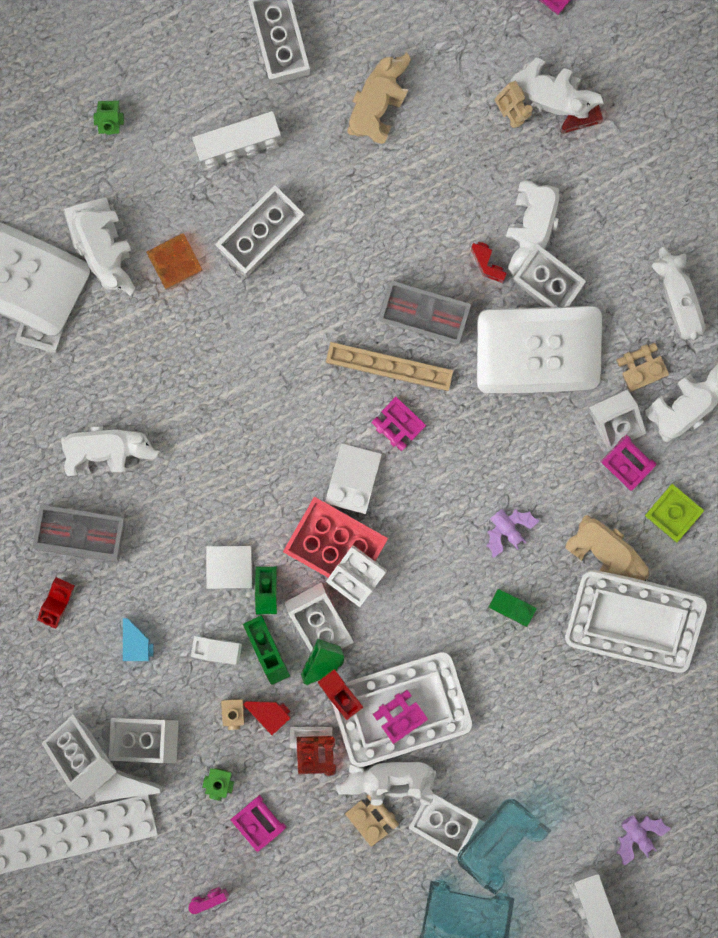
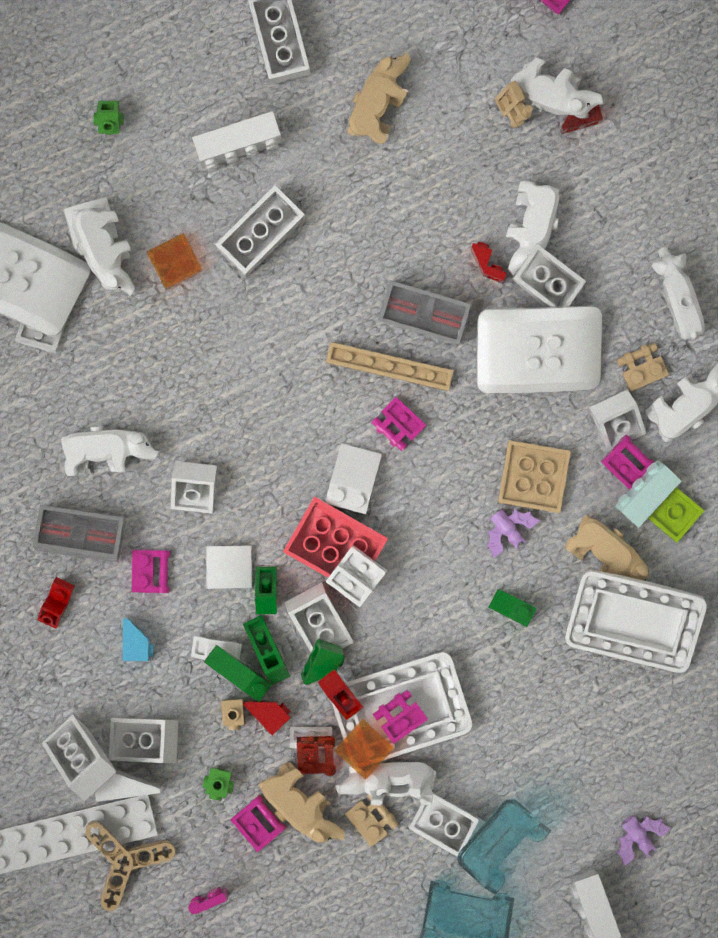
none -> tan piece [85,820,175,911]
none -> dark pink plate [131,550,171,593]
none -> white slope [171,461,217,514]
none -> green slope [204,645,271,702]
none -> tan animal [259,762,345,843]
none -> clear orange plate [334,719,394,780]
none -> tan plate [497,440,571,514]
none -> light aqua brick [615,460,681,528]

